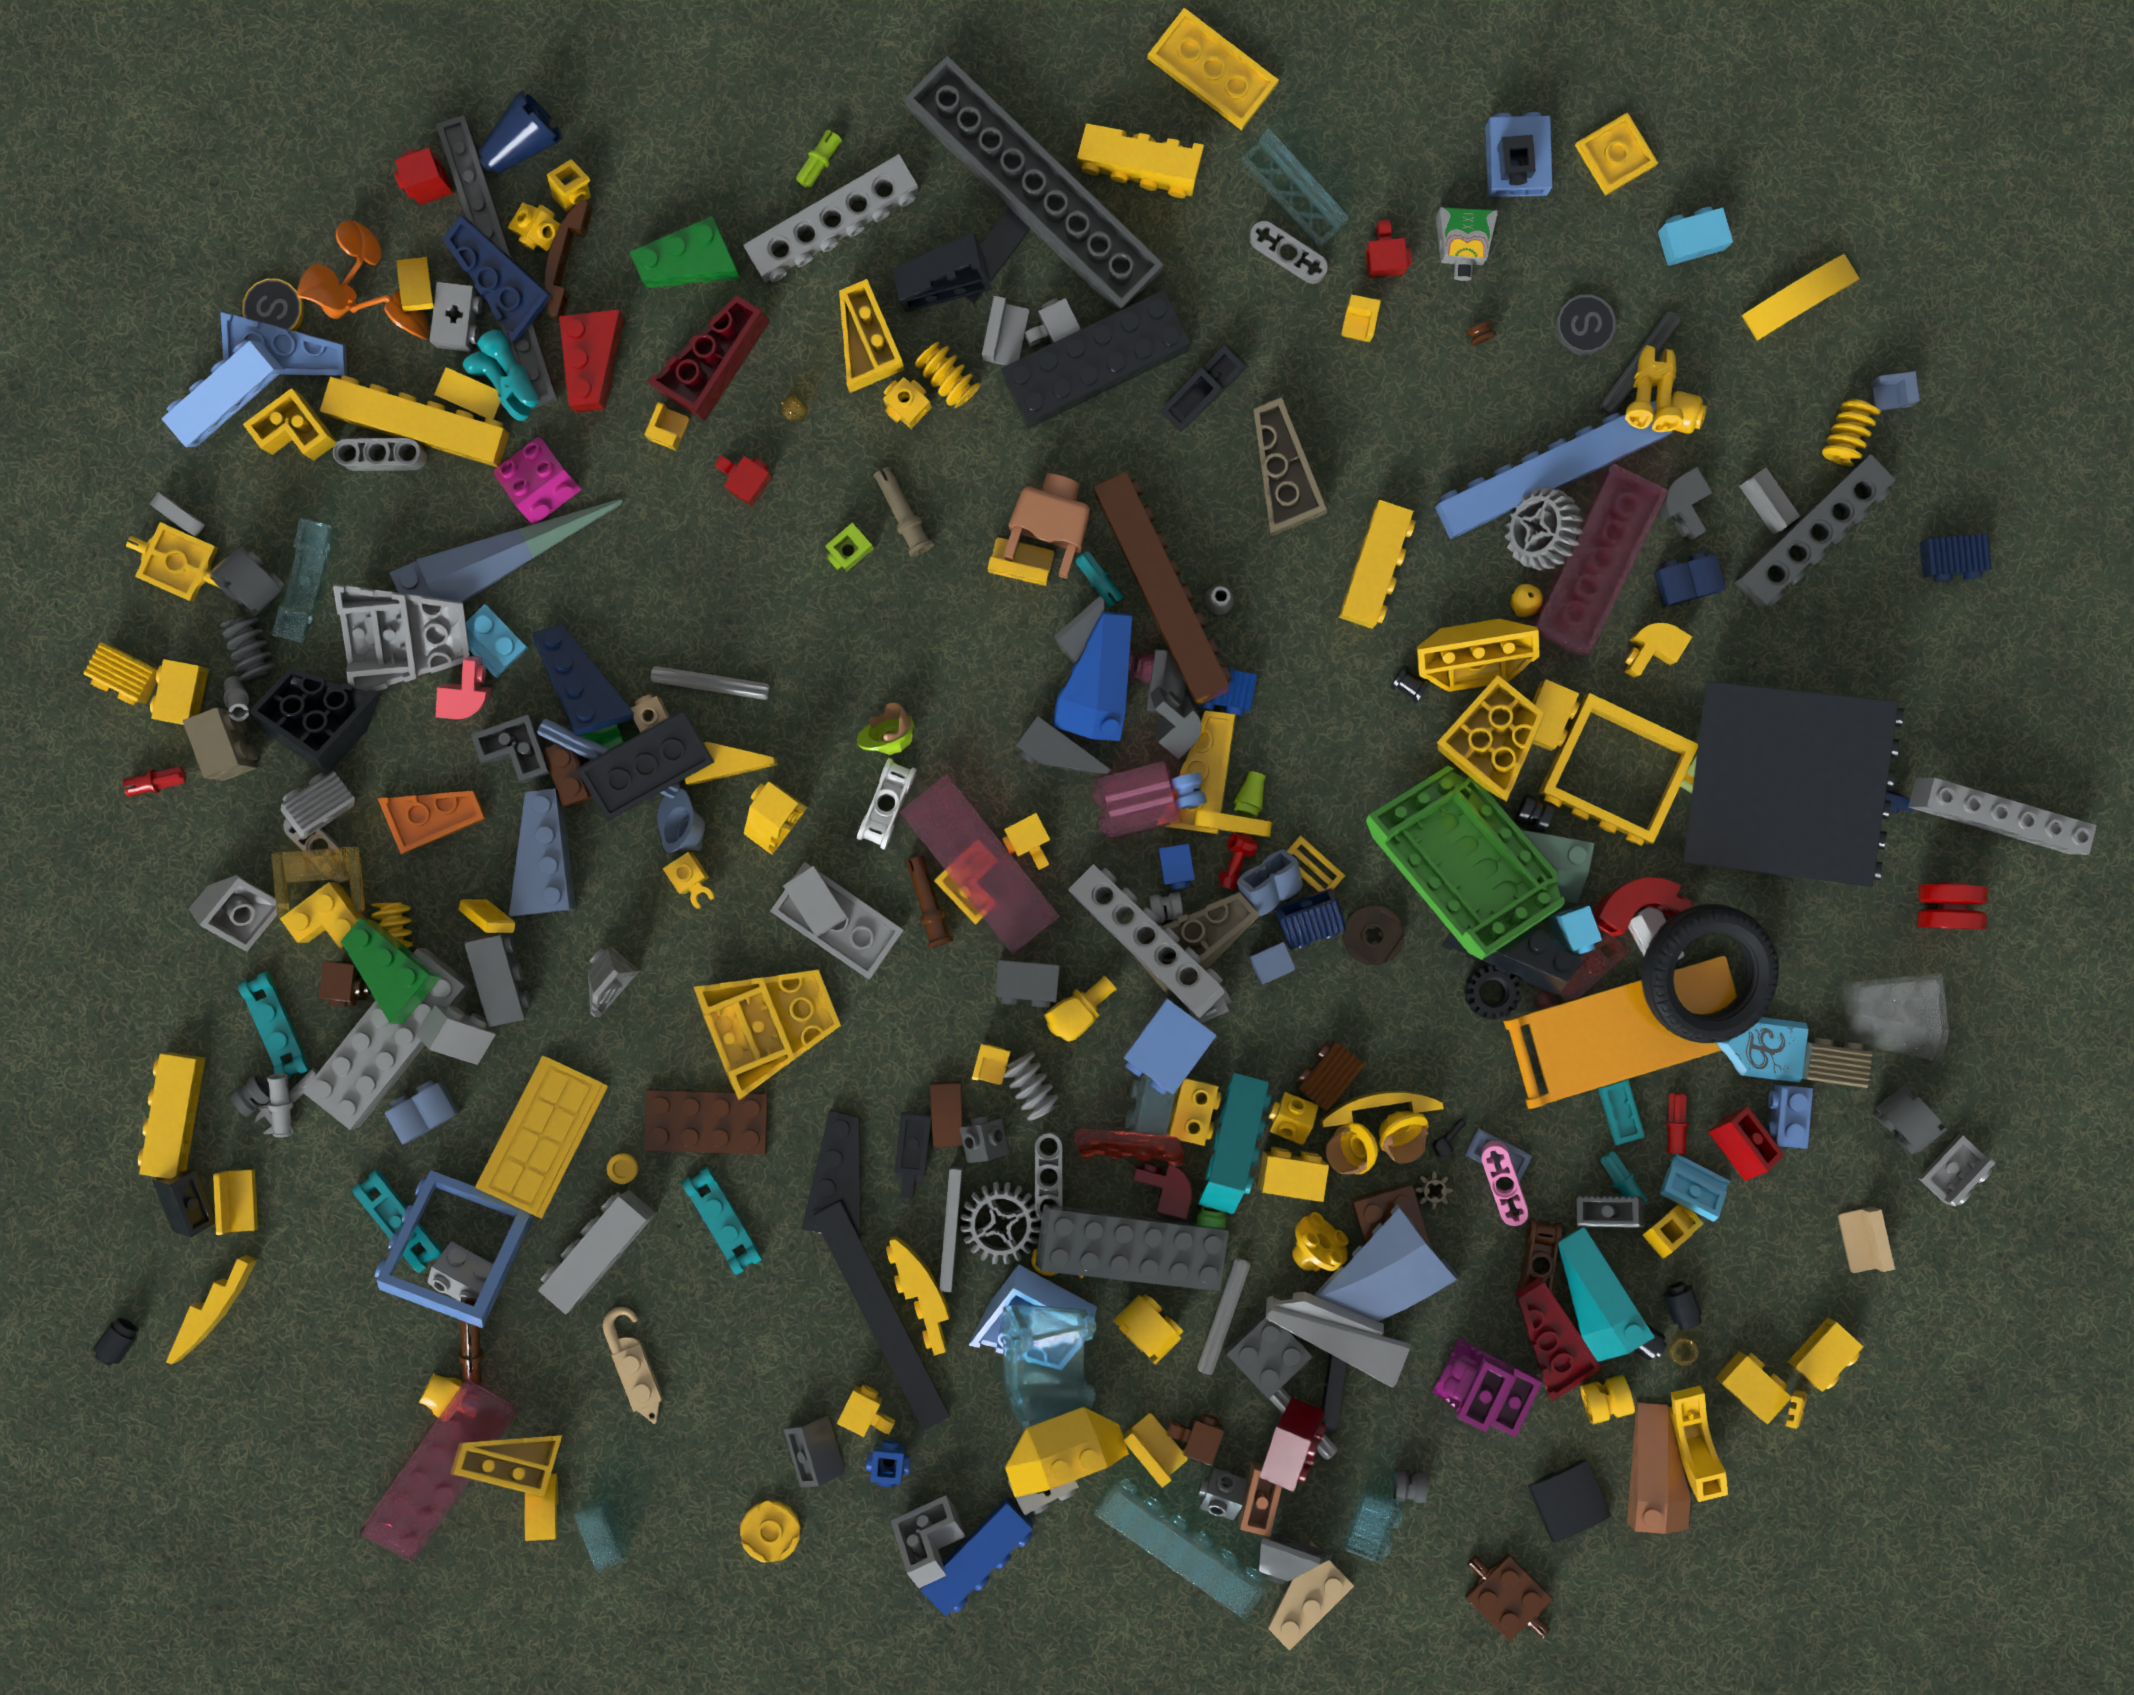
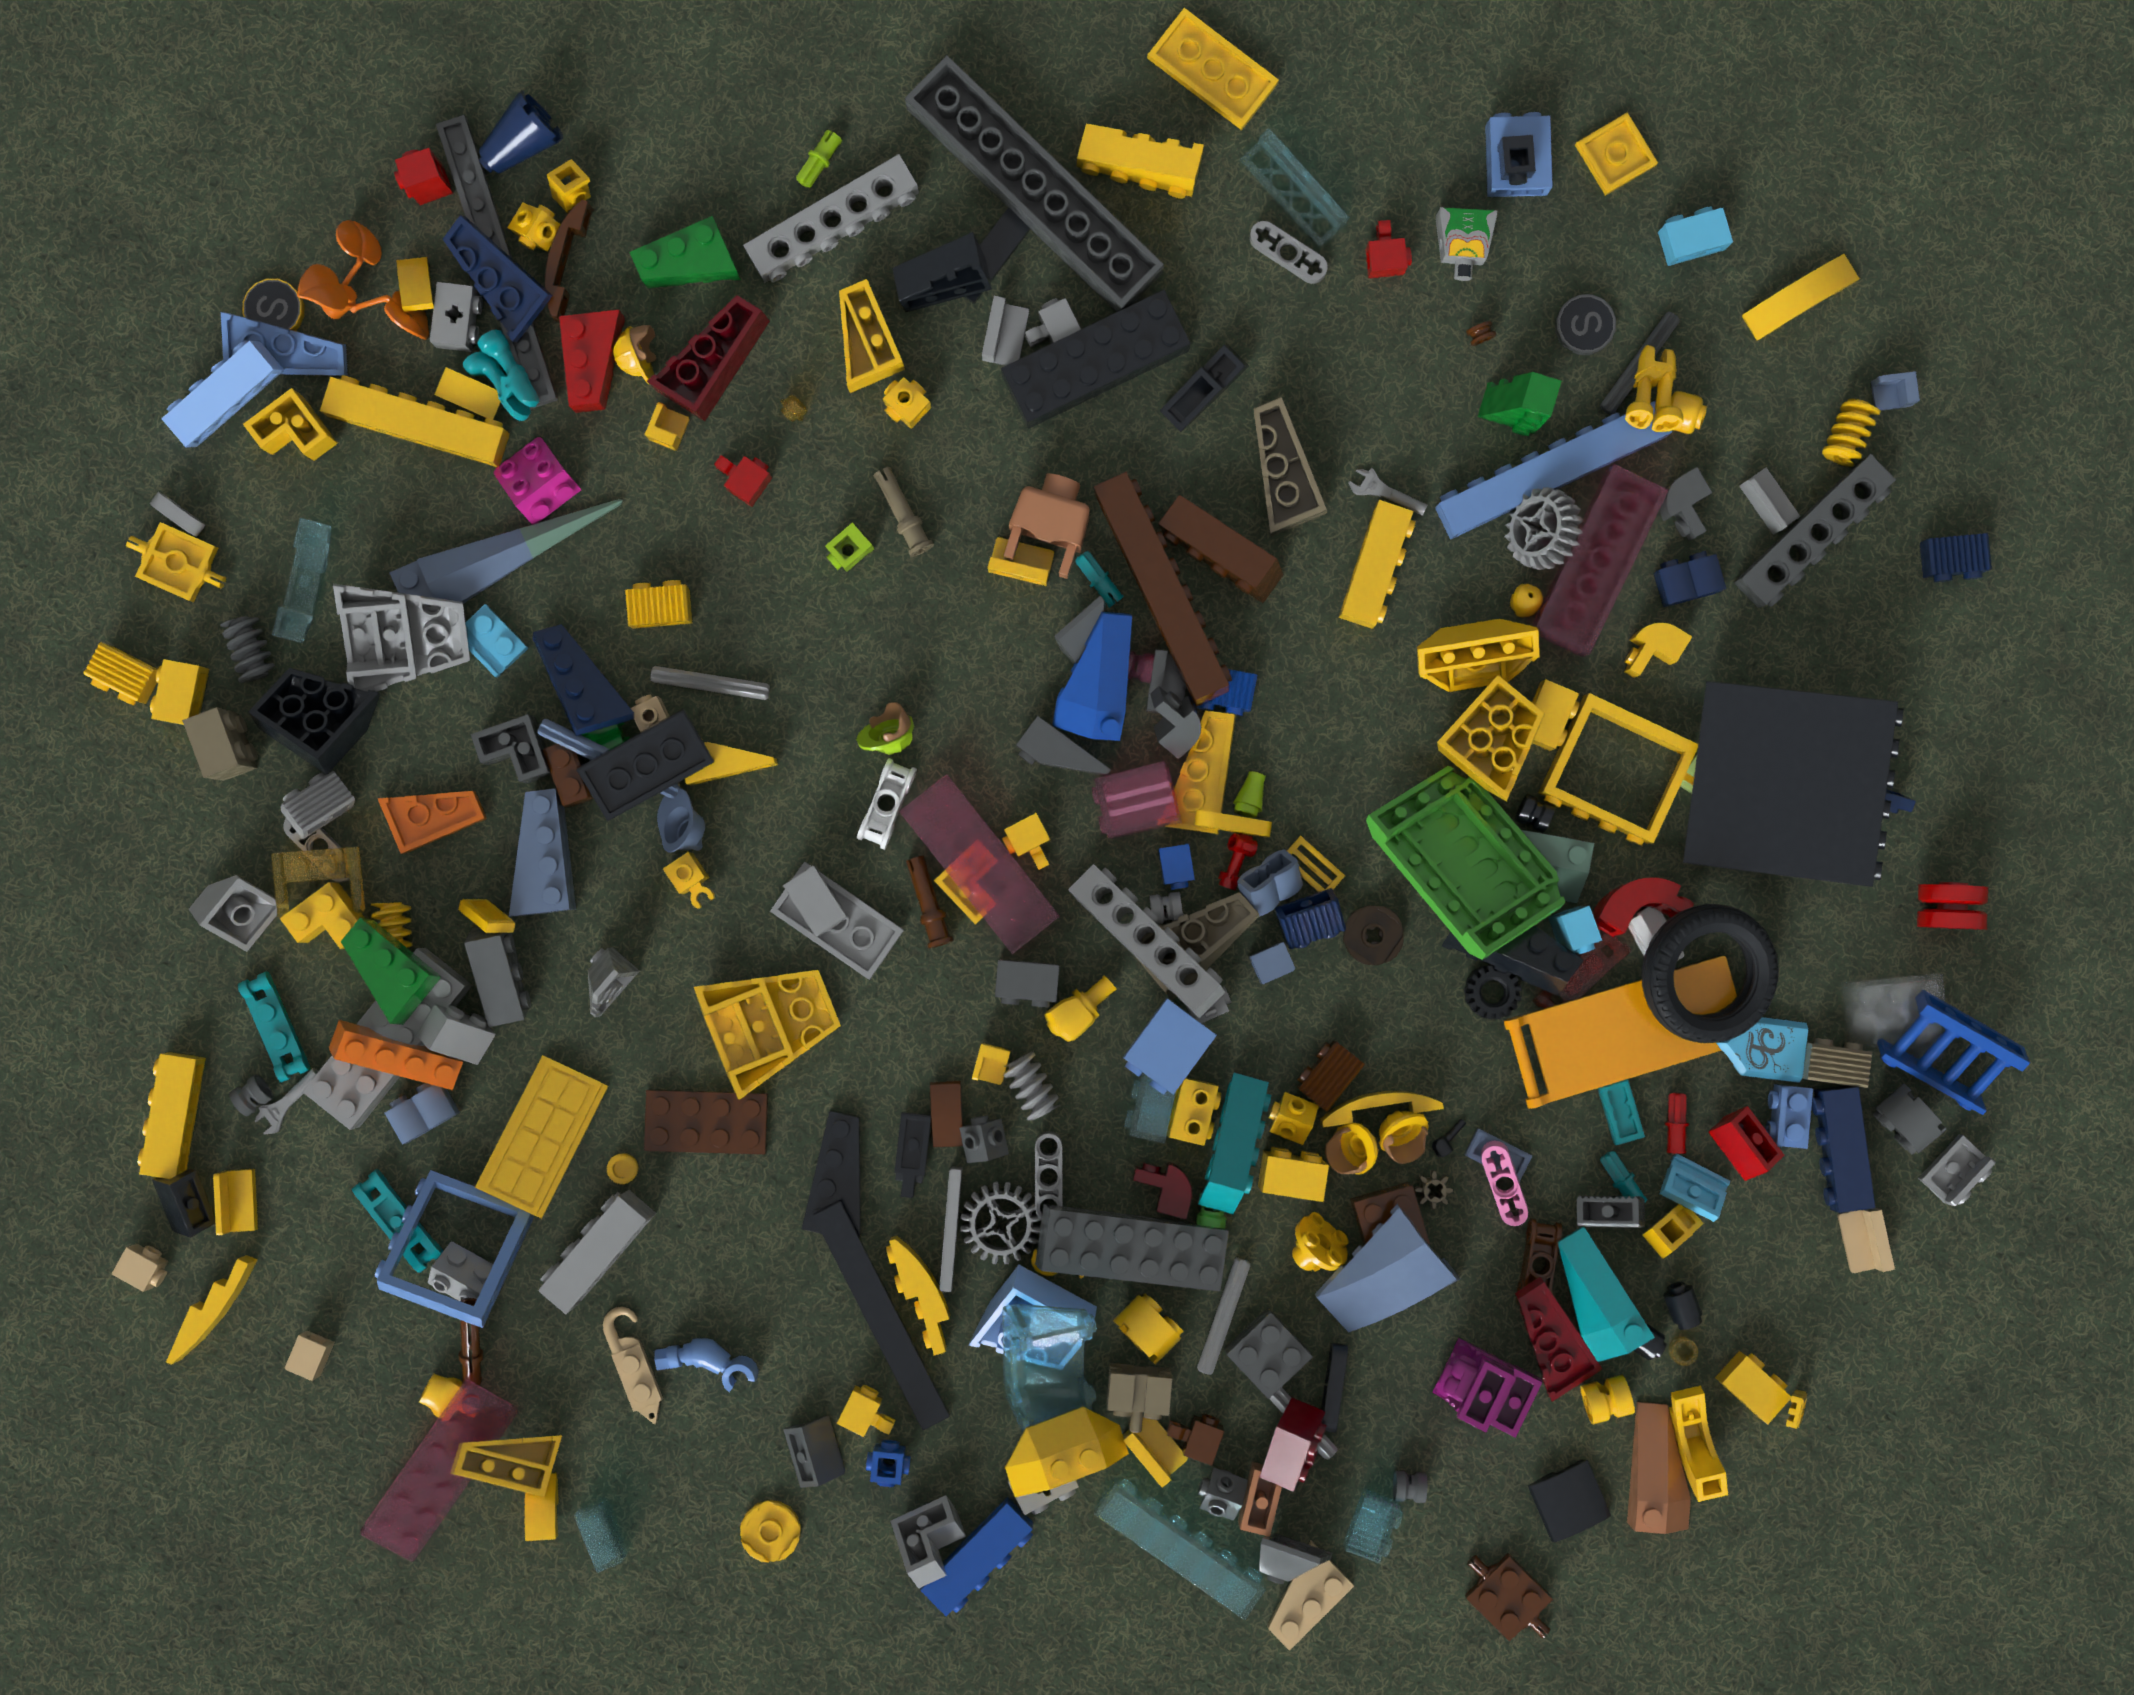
black brick [93,1318,139,1365] -> none
red axle [123,766,186,797] -> none
dark grey brick [209,546,285,617] -> none
light grey pin [223,676,249,721] -> none
light grey pin [267,1073,293,1138] -> none
reddish brown brick [319,961,371,1007] -> none
light grey beam [333,438,428,471] -> none
coral brick [436,656,493,719] -> none
teal plate [681,1166,763,1275] -> none
yellow wedge [744,781,808,855] -> none
yellow piece [915,342,981,408] -> none
clear red plate [1074,1129,1185,1166] -> none
medium blue wheel [1171,772,1207,809] -> none
light grey cone [1204,585,1234,615] -> none
light grey wedge [1266,1292,1410,1387] -> none
yellow panel [1341,294,1381,342] -> none
black bush [1390,665,1430,703] -> none
yellow brick [1787,1317,1863,1392] -> none
light grey brick [1908,777,2097,855] -> none
none -> tan brick [112,1244,168,1292]
none -> tan panel [285,1331,335,1381]
none -> orange arch [329,1020,463,1090]
none -> yellow piece [613,325,656,385]
none -> yellow brick [625,580,692,629]
none -> medium blue piece [655,1338,758,1392]
none -> dark tan brick [1106,1363,1172,1433]
none -> reddish brown wedge [1158,495,1284,604]
none -> light grey piece [1348,468,1428,516]
none -> green wedge [1477,372,1562,436]
none -> dark blue brick [1812,1085,1875,1213]
none -> blue fence [1877,989,2030,1115]

